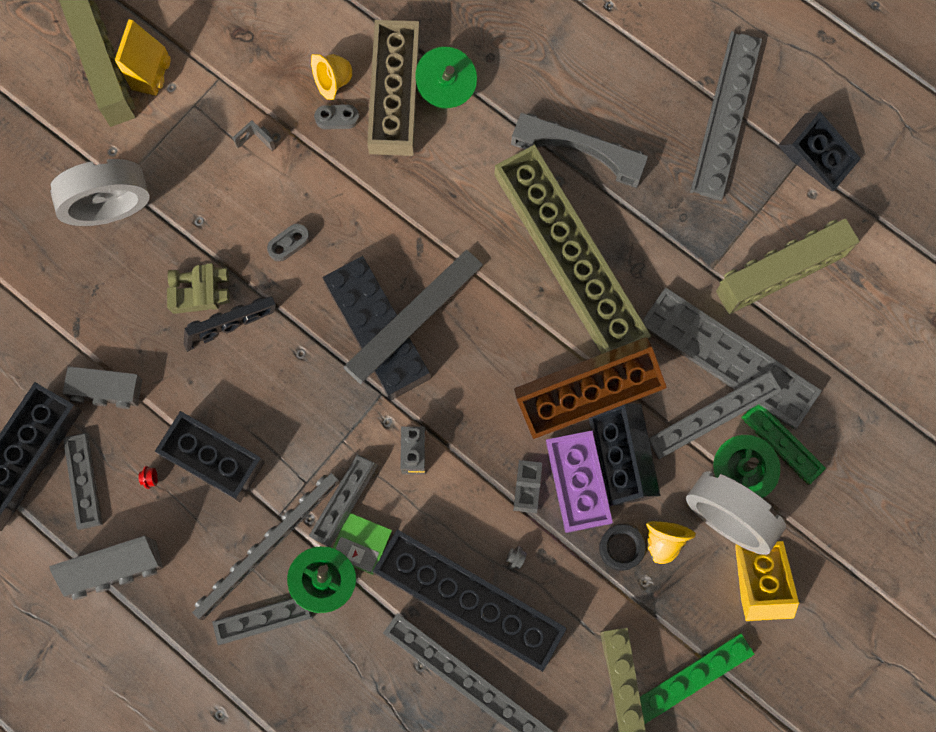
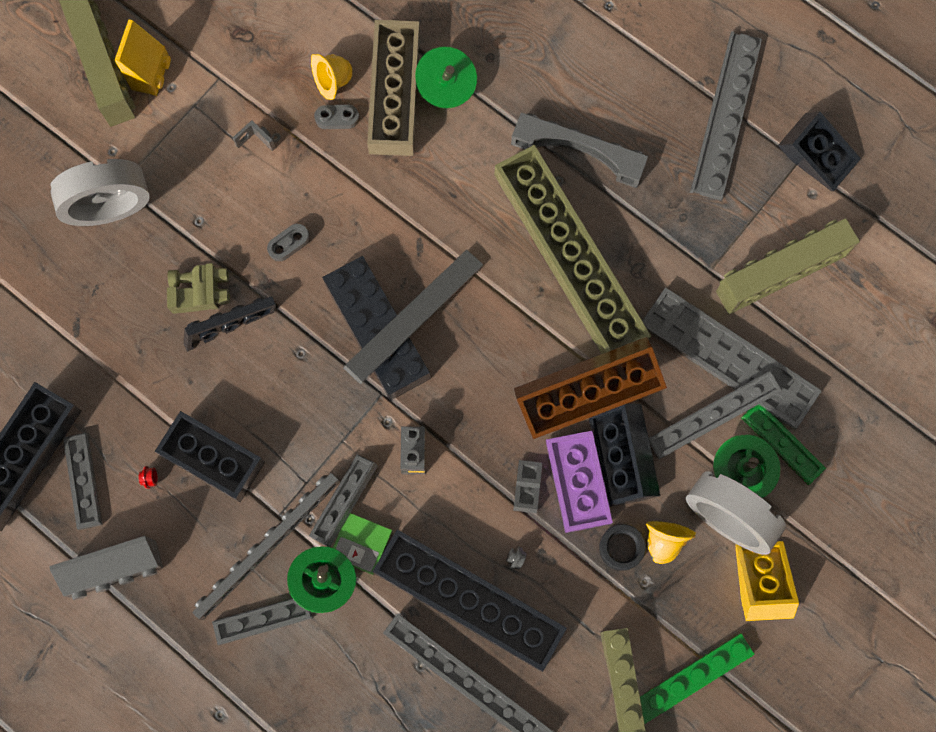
dark grey brick [62,367,143,409] -> none

